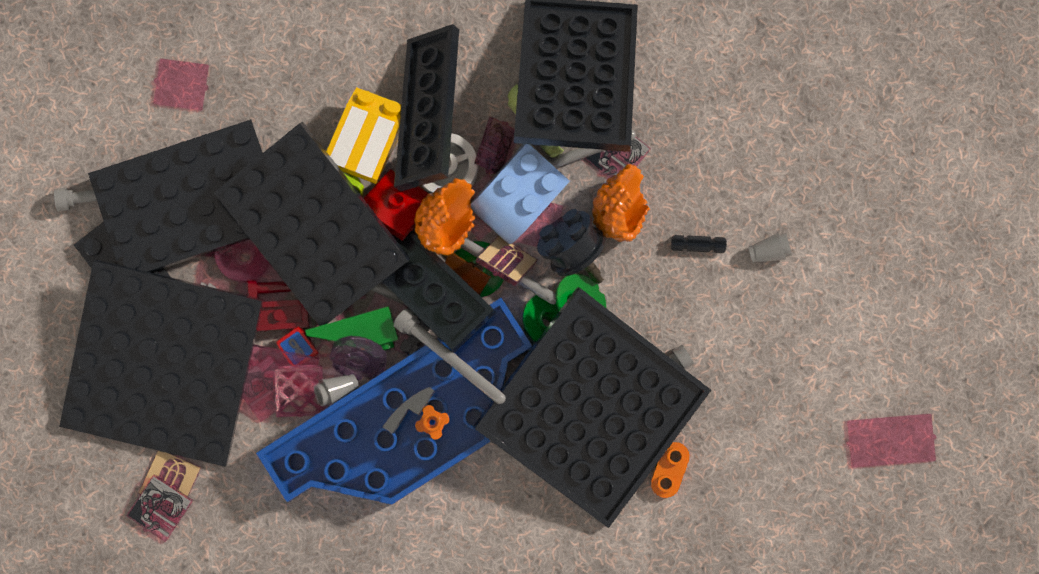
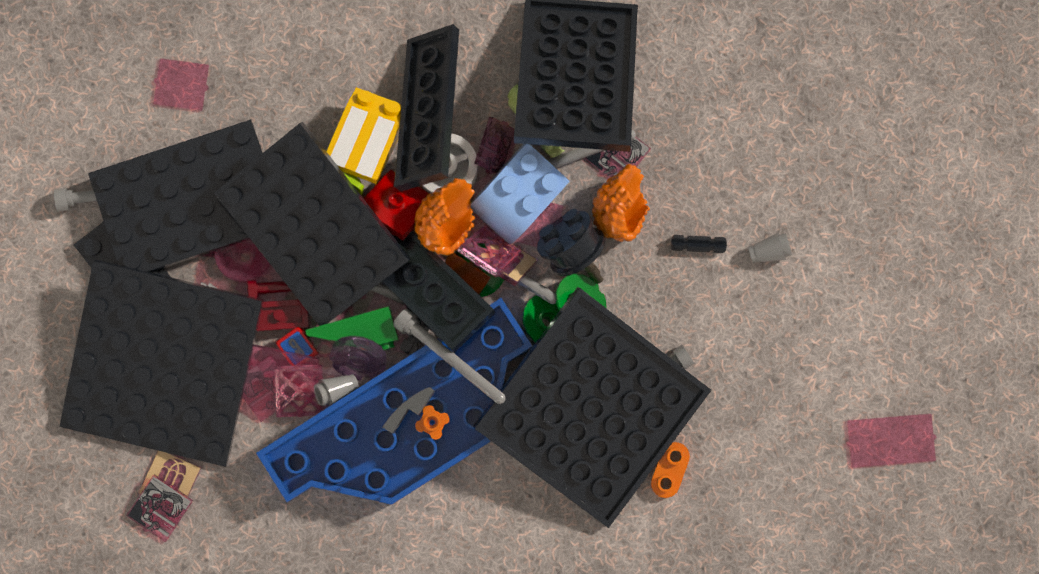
none -> clear pink window [457,226,522,277]

